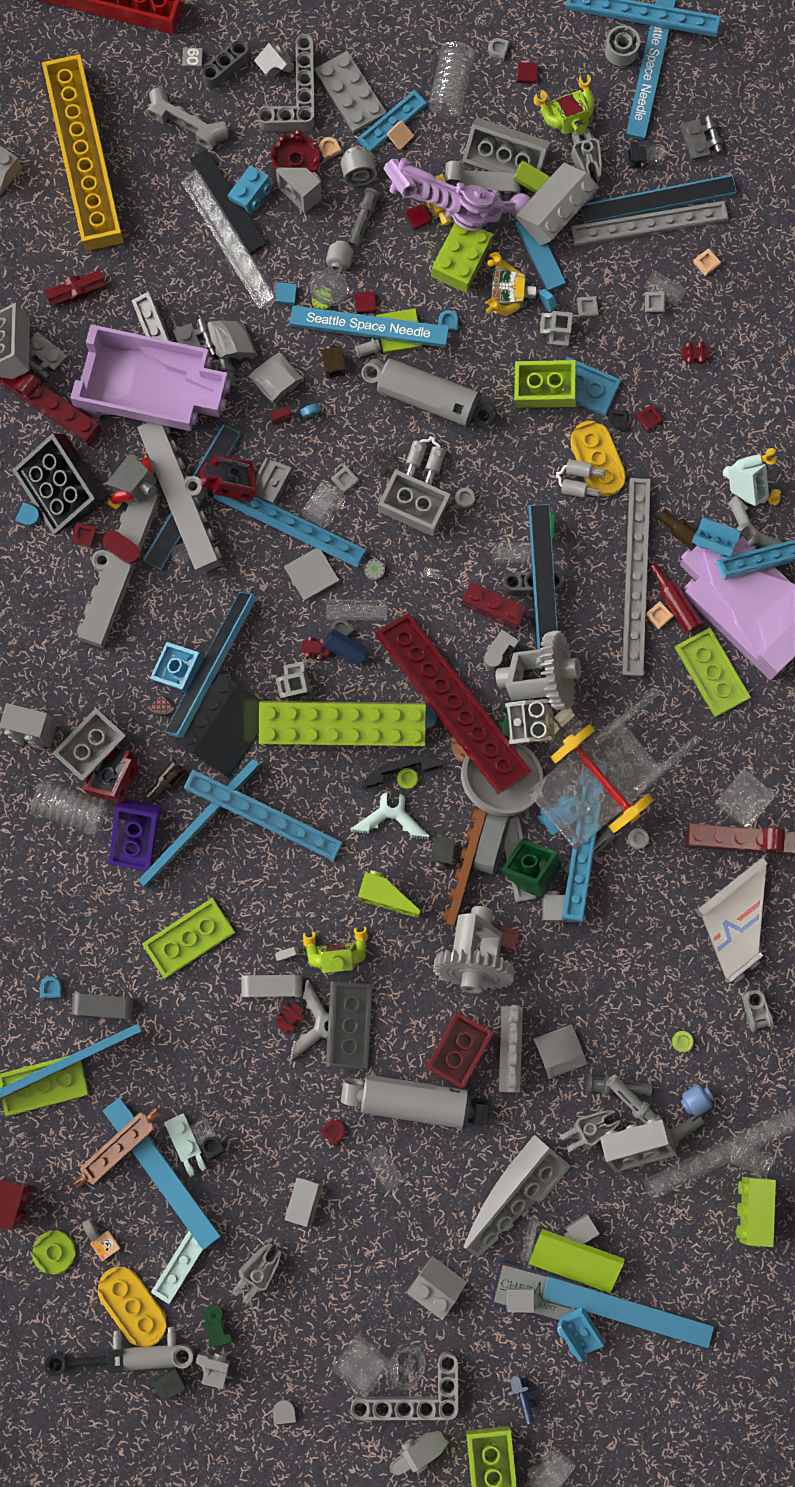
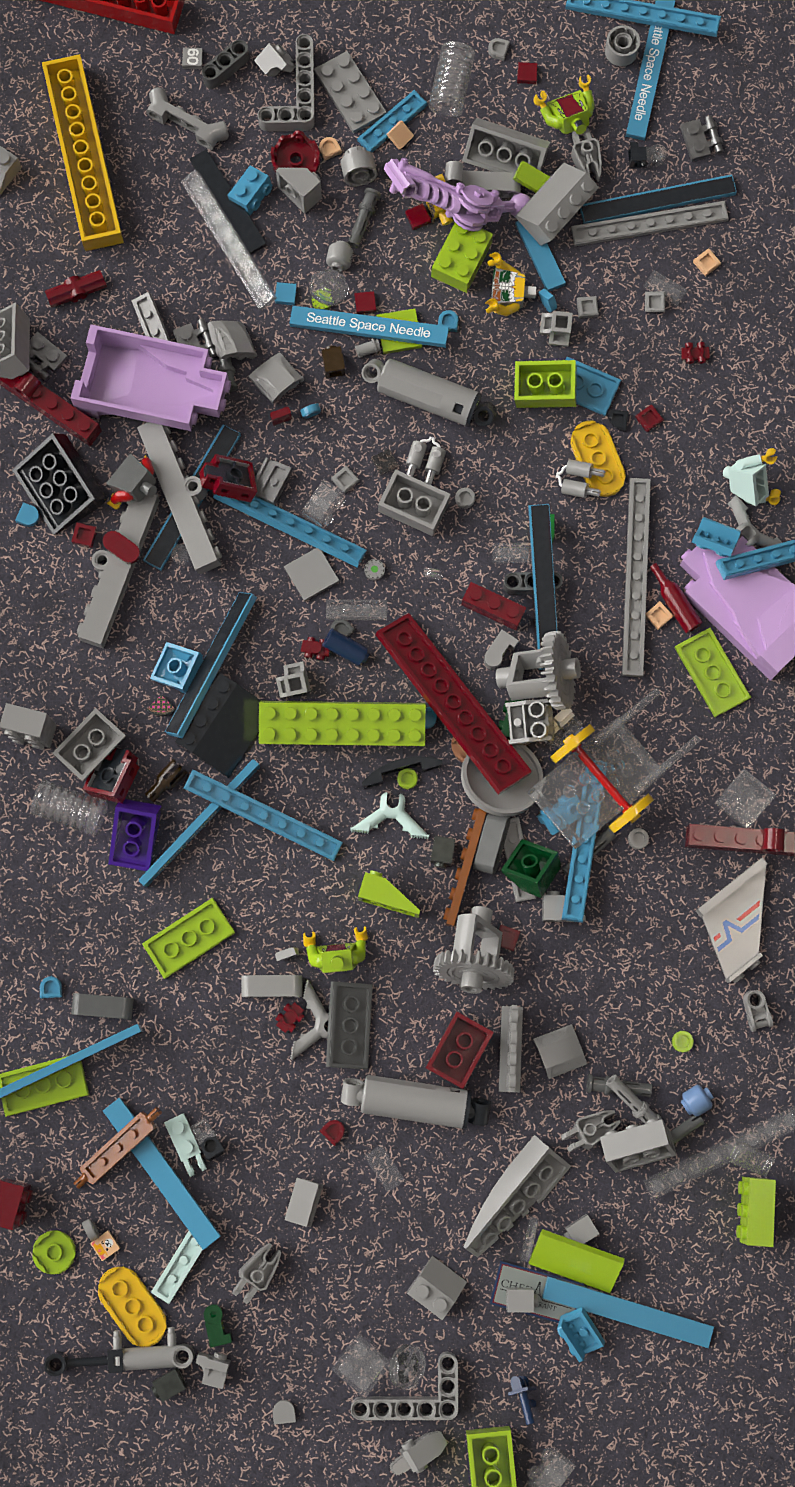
dark brown arm [657,509,697,546] -> none

